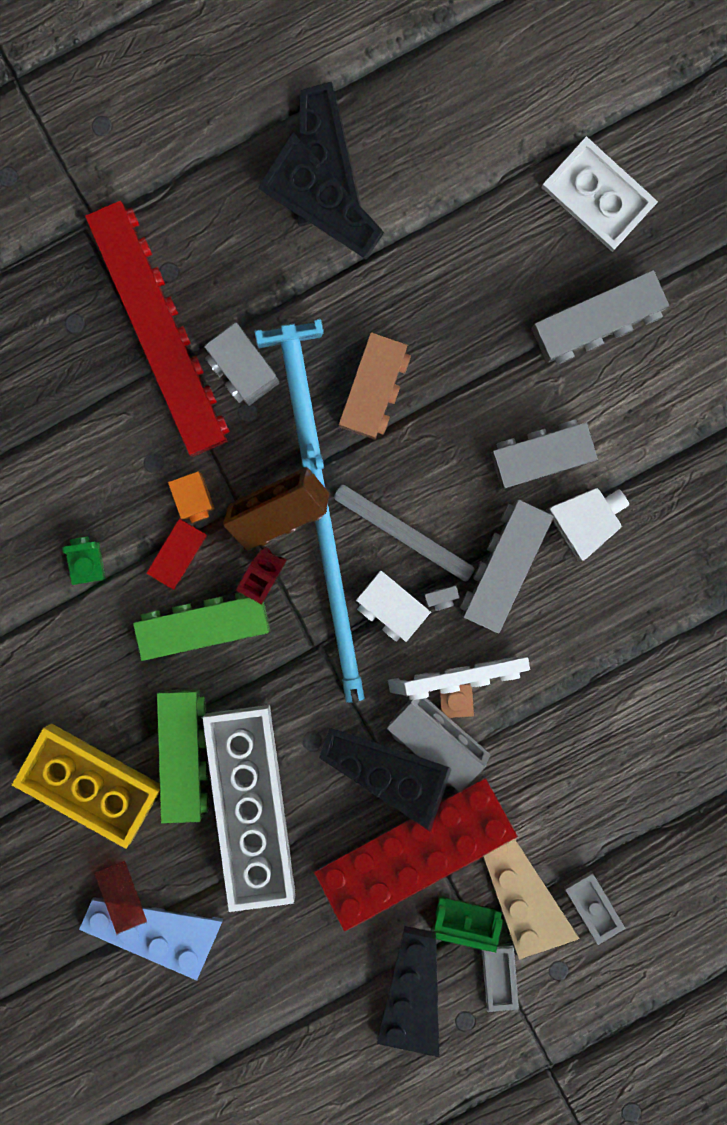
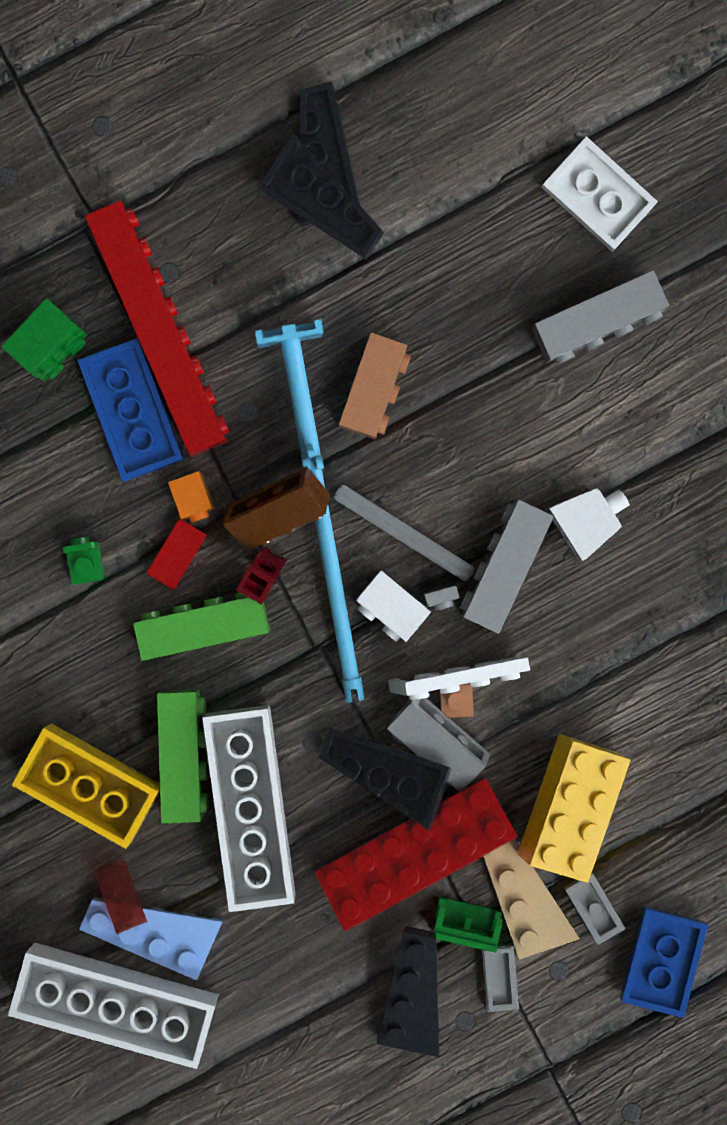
light grey brick [204,323,280,406] -> none
light grey brick [491,419,598,489] -> none
none -> green brick [1,298,88,381]
none -> white brick [8,942,219,1069]
none -> blue plate [77,338,184,482]
none -> yellow brick [517,734,631,883]
none -> blue plate [620,906,708,1018]

